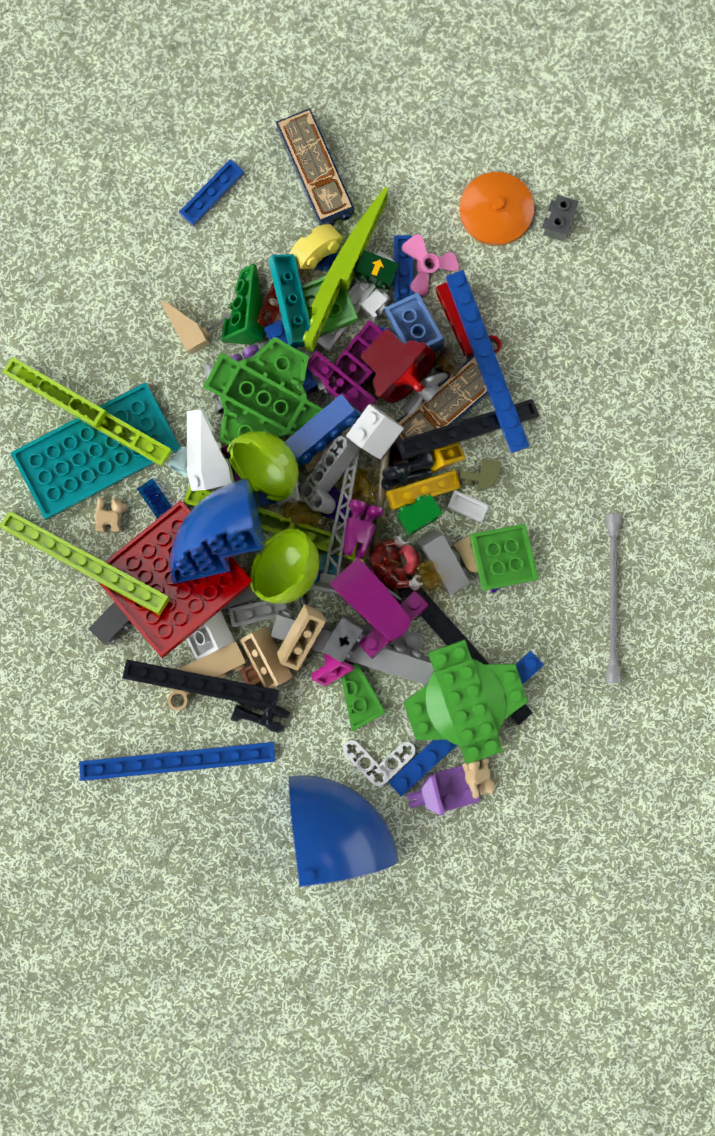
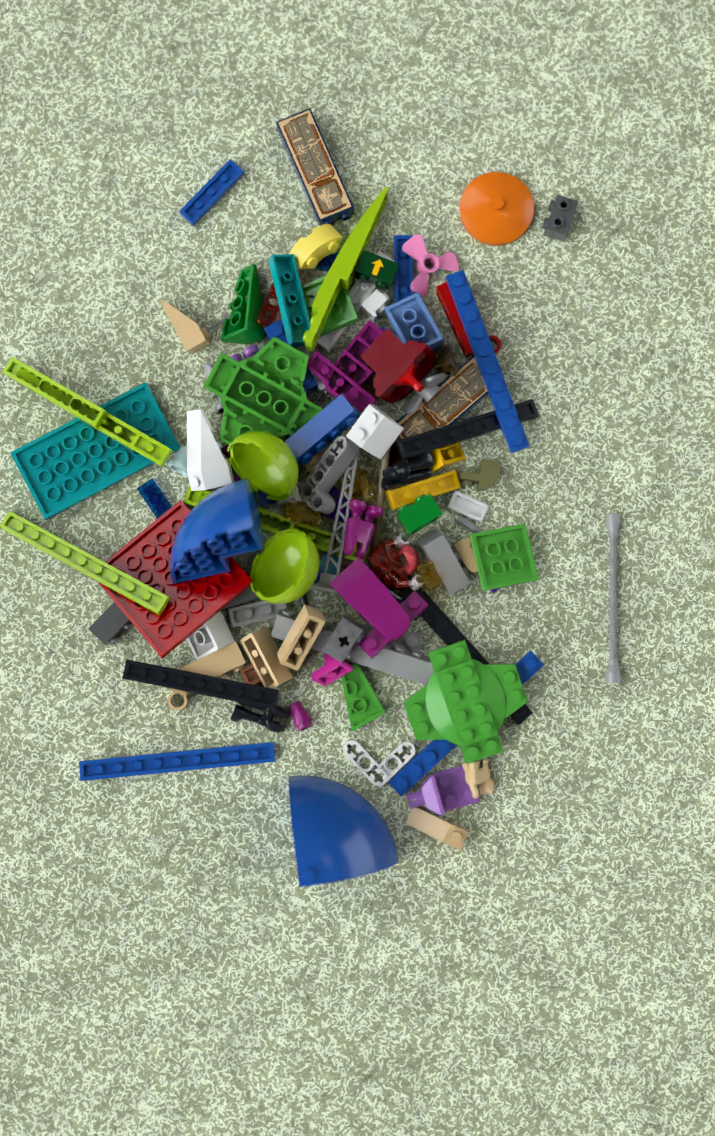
tan animal [95,497,128,533] -> none
none -> magenta cone [290,701,313,731]
none -> tan slope [405,807,468,850]
none -> light grey piece [456,515,483,533]

